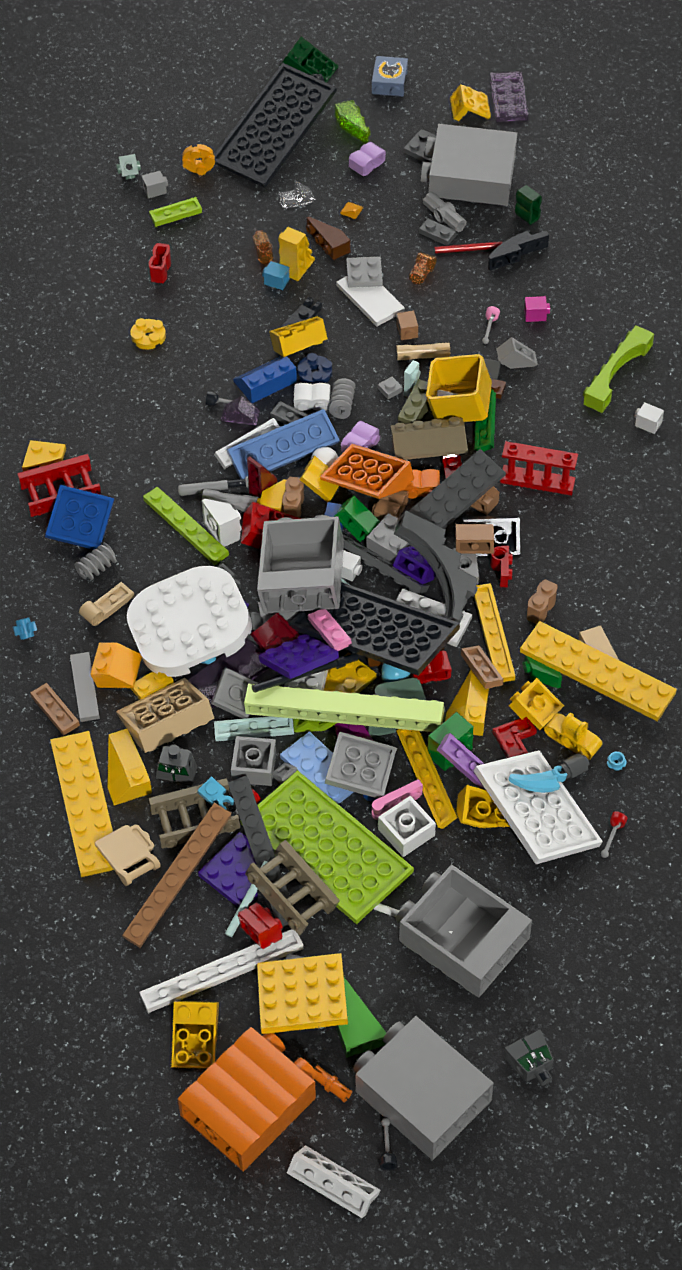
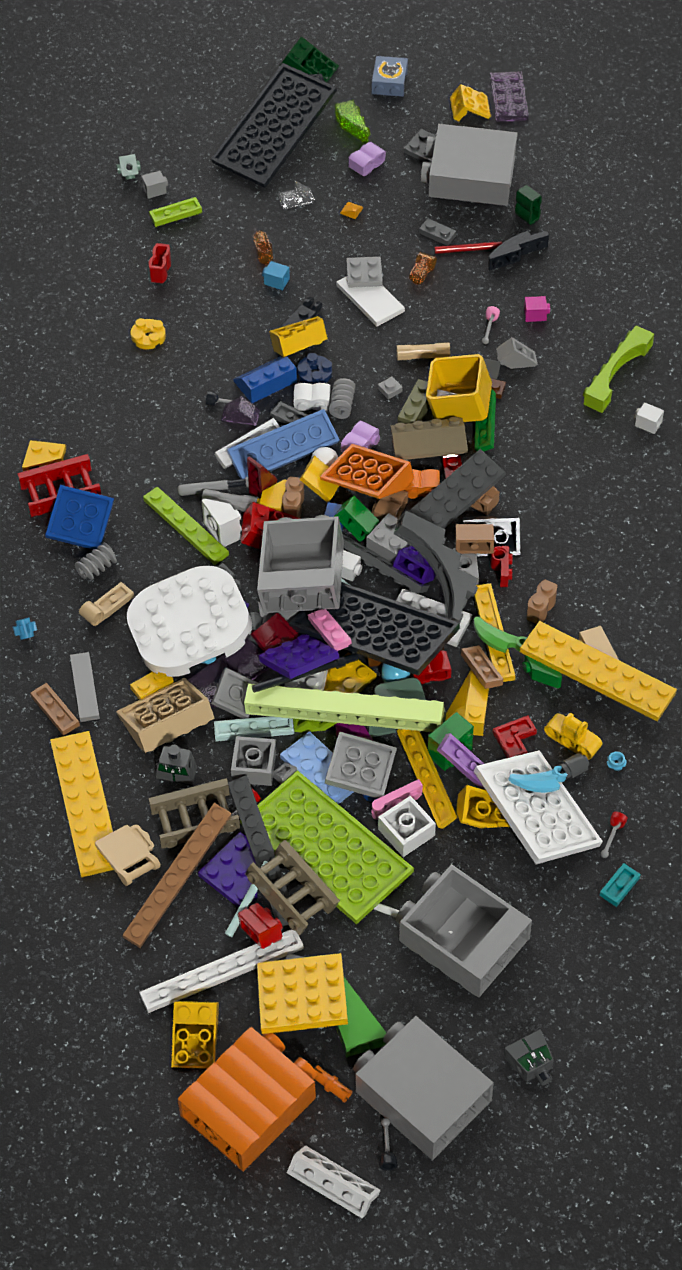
light orange slope [90,643,142,688] -> none
yellow wedge [108,729,152,805] -> none
light orange plate [182,144,215,175] -> none
medium azure plate [197,776,234,810] -> none
yellow wedge [278,227,315,281] -> none
reddish brown slope [306,216,350,260] -> none
medium nougat brick [397,311,418,340] -> none
light aqua plate [404,360,420,397] -> none
light grey piece [423,192,466,233] -> none
red fence [500,441,578,496] -> none
yellow plate [509,678,564,730] -> none
none -> bright green piece [473,617,527,653]
none -> teal plate [600,863,641,907]

